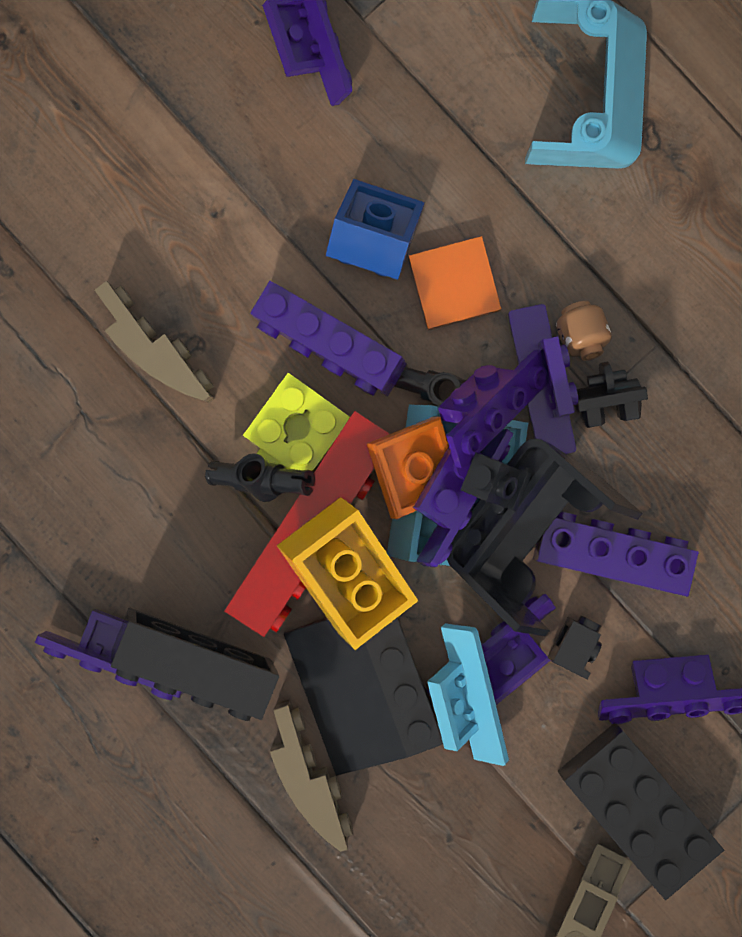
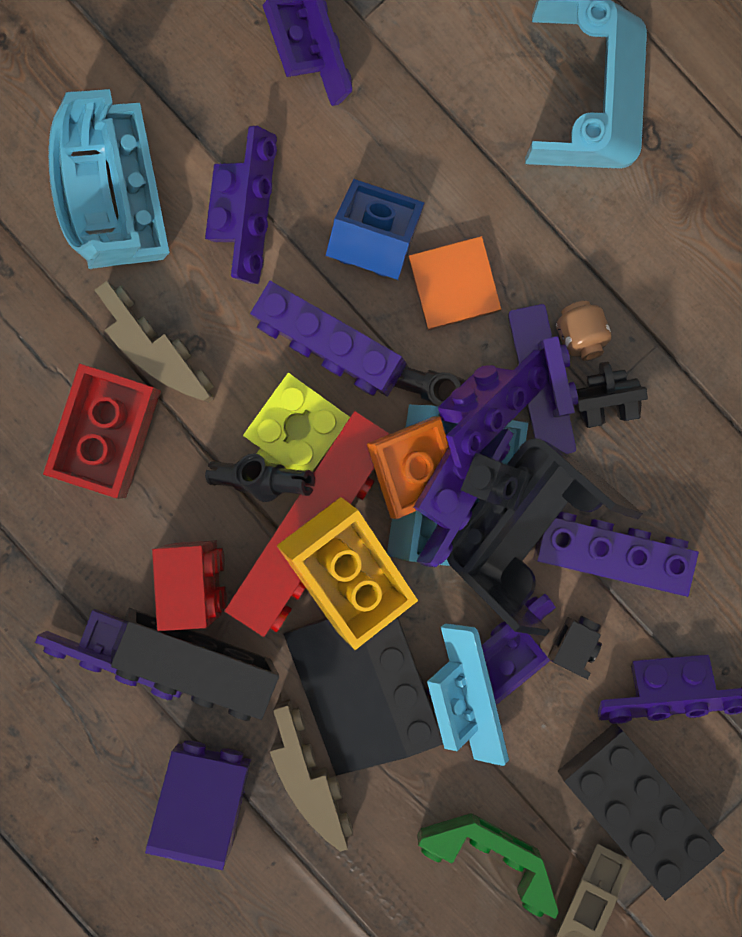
none -> red brick [43,363,161,499]
none -> medium azure piece [49,89,170,269]
none -> dark purple slope [145,740,251,870]
none -> red brick [152,540,227,631]
none -> dark purple bracket [205,125,277,284]
none -> green slope [417,813,559,919]

